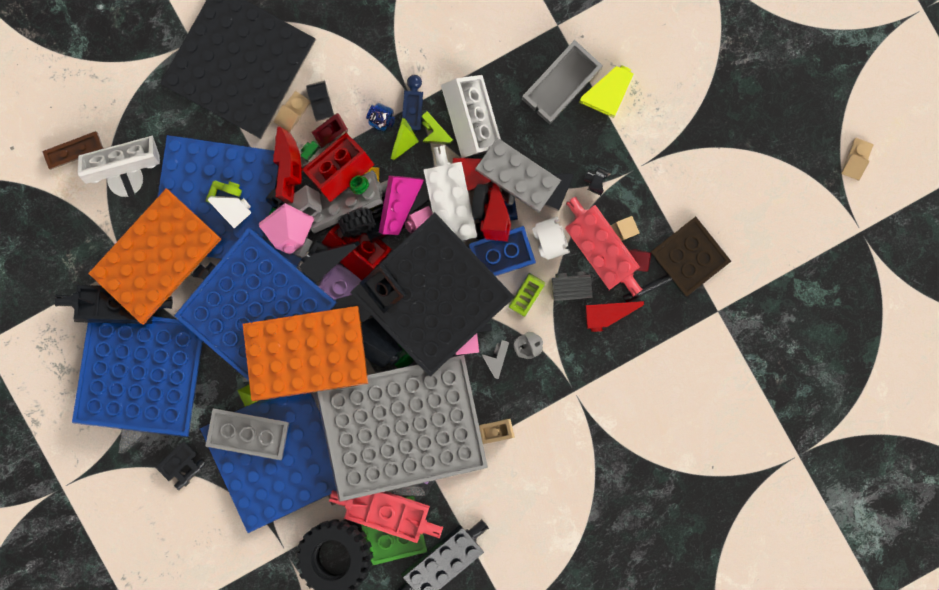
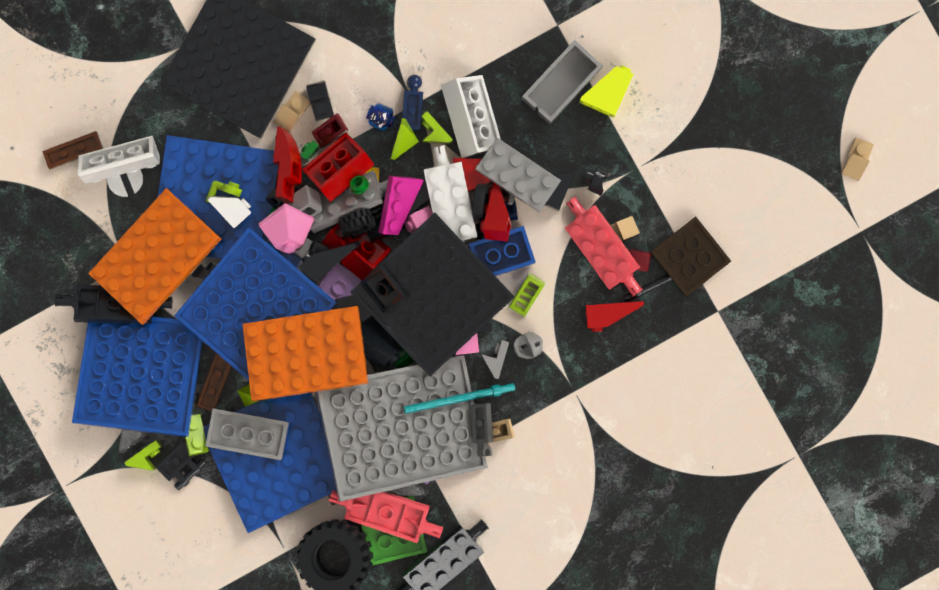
white brick [532,216,570,260] -> none
dark grey brick [552,271,593,301] -> none
none -> lime slope [125,439,163,471]
none -> lime plate [185,414,209,456]
none -> reddish brown tile [196,353,232,412]
none -> teal bar [403,383,515,414]
none -> dark grey plate [471,403,493,457]

